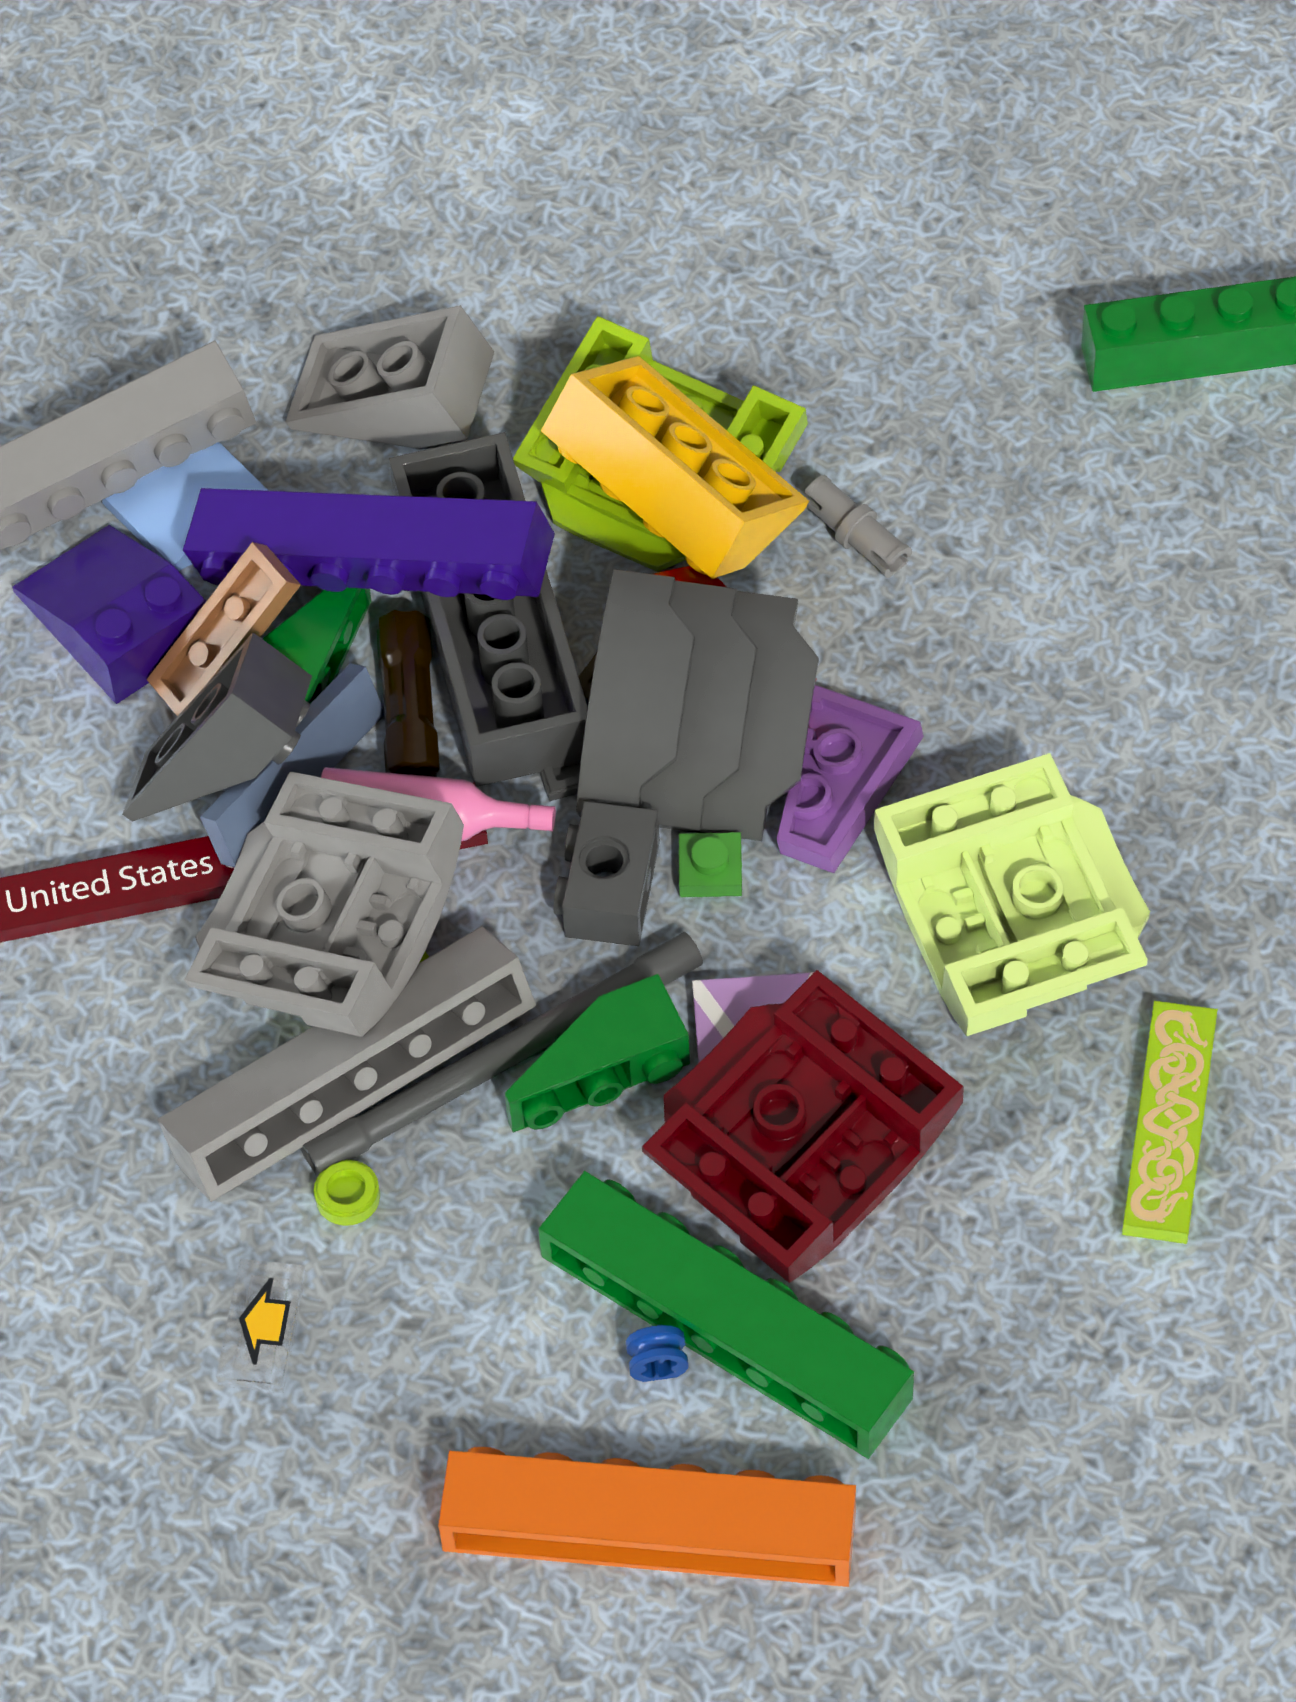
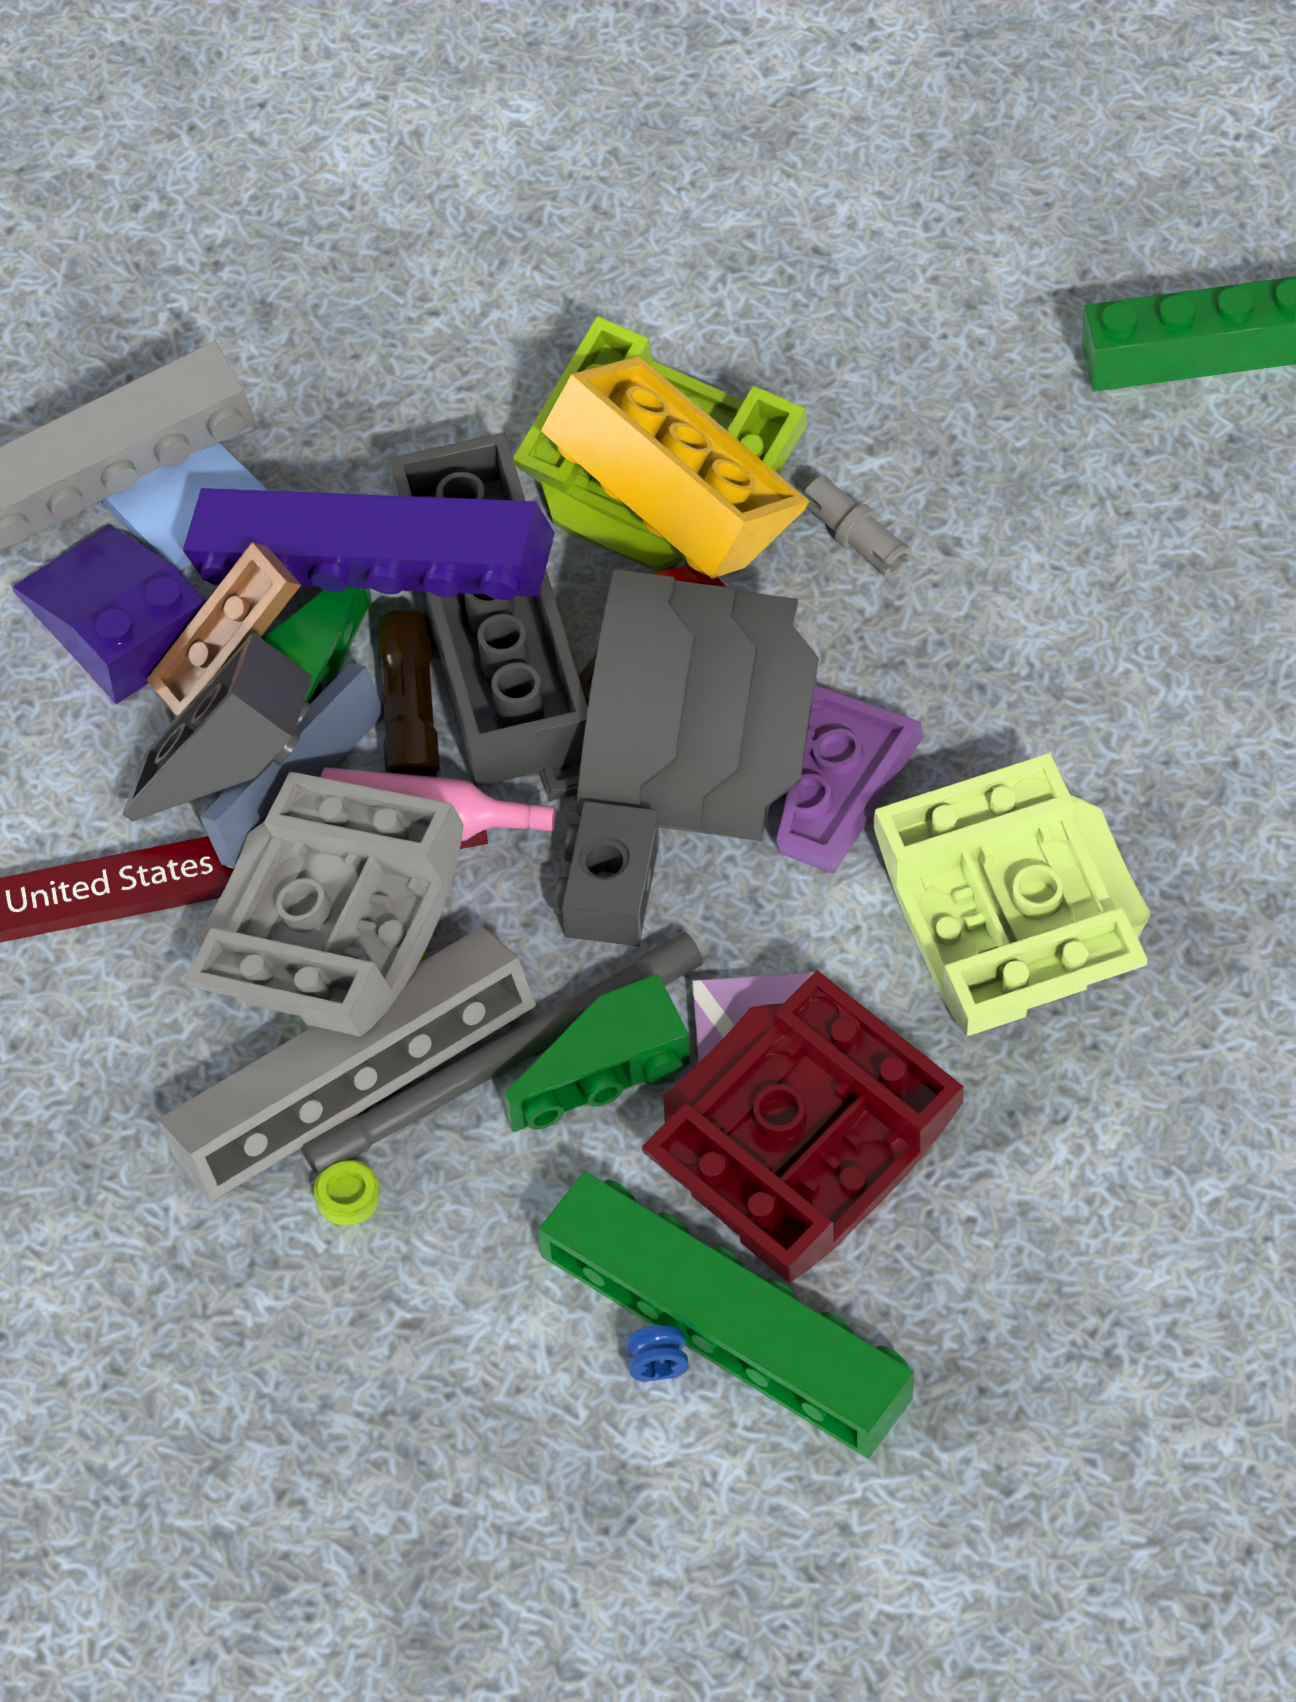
clear tile [216,1259,307,1393] -> none
light grey slope [286,305,494,448] -> none
orange brick [438,1447,856,1587] -> none
bright green plate [679,832,742,897] -> none
tile [1122,1001,1218,1244] -> none

